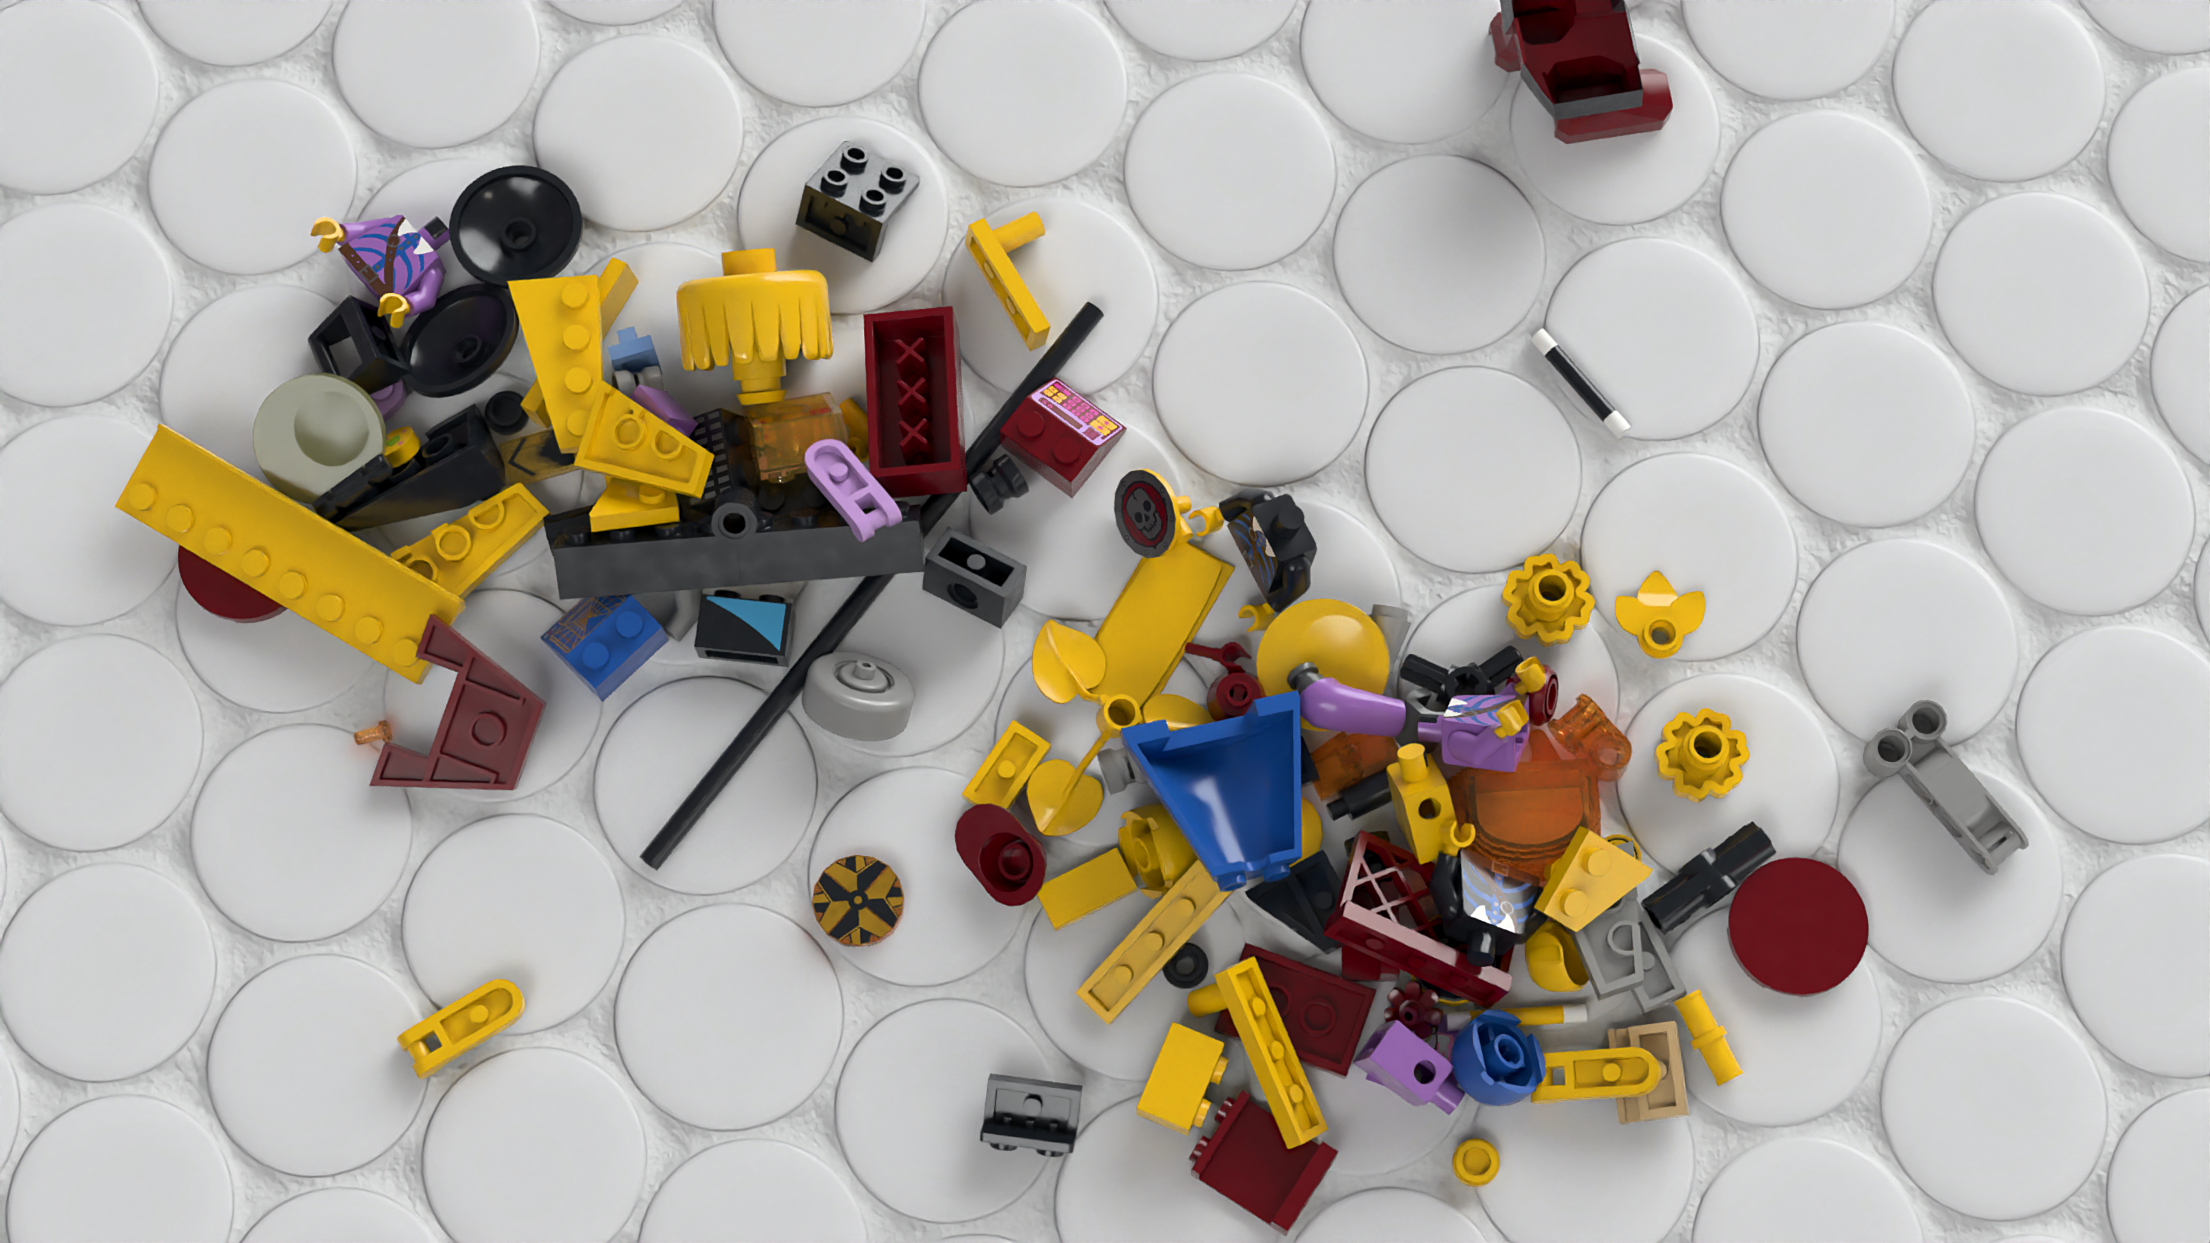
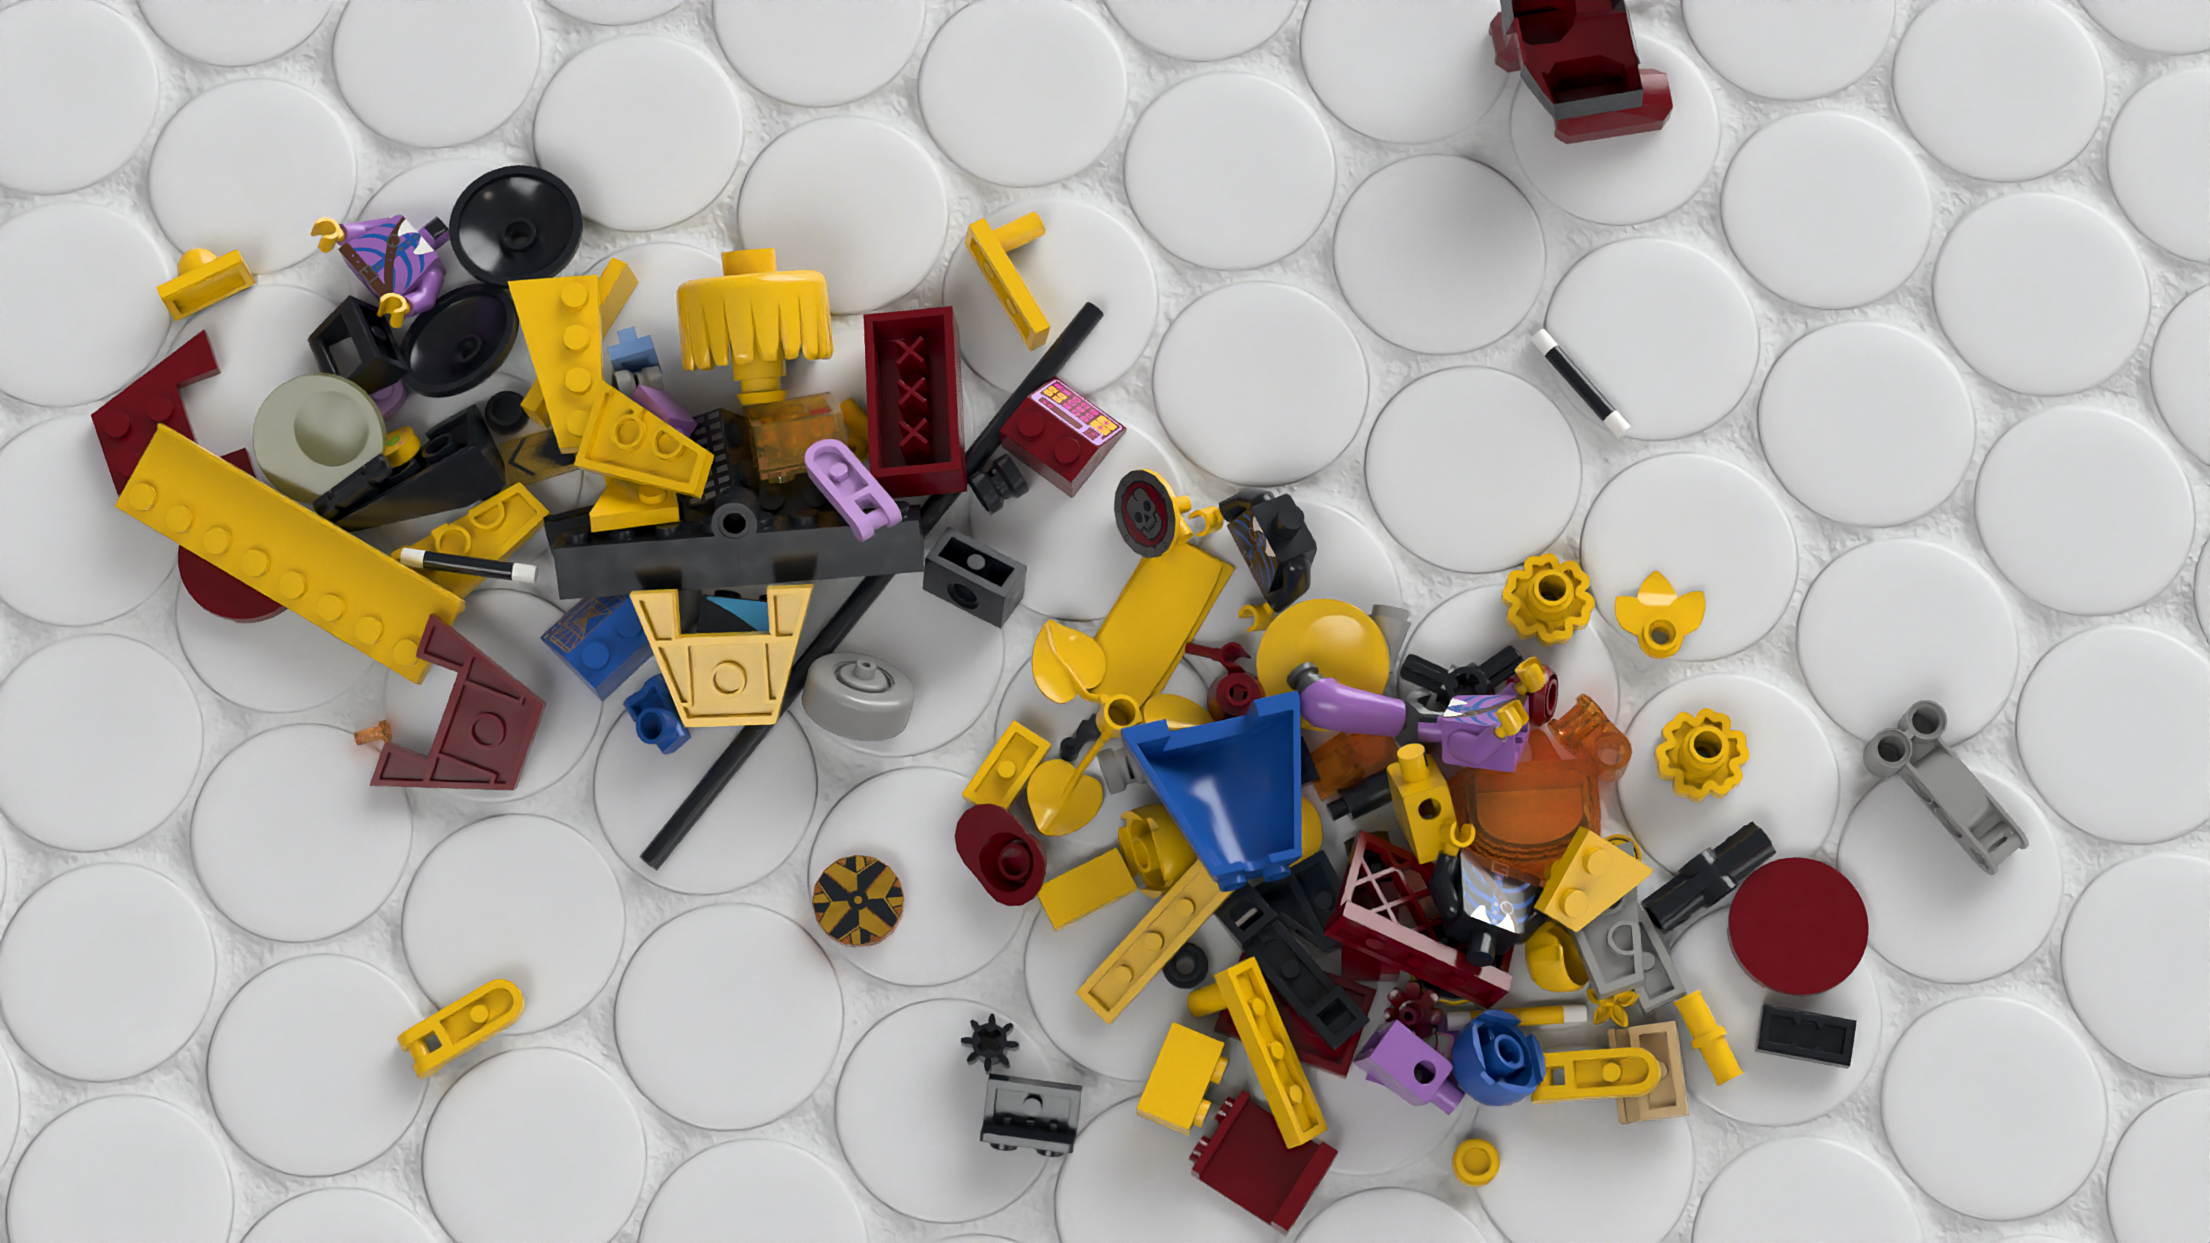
black bracket [795,141,920,262] -> none
none -> dark red wing [91,330,259,497]
none -> yellow tile [156,248,256,321]
none -> black bar [400,548,538,584]
none -> blue plate [623,673,691,755]
none -> yellow wing [629,584,814,727]
none -> black gear [961,1014,1020,1075]
none -> black piece [1059,714,1101,762]
none -> black slope [1213,881,1370,1051]
none -> yellow plant [1586,988,1640,1027]
none -> black plate [1755,1003,1857,1069]

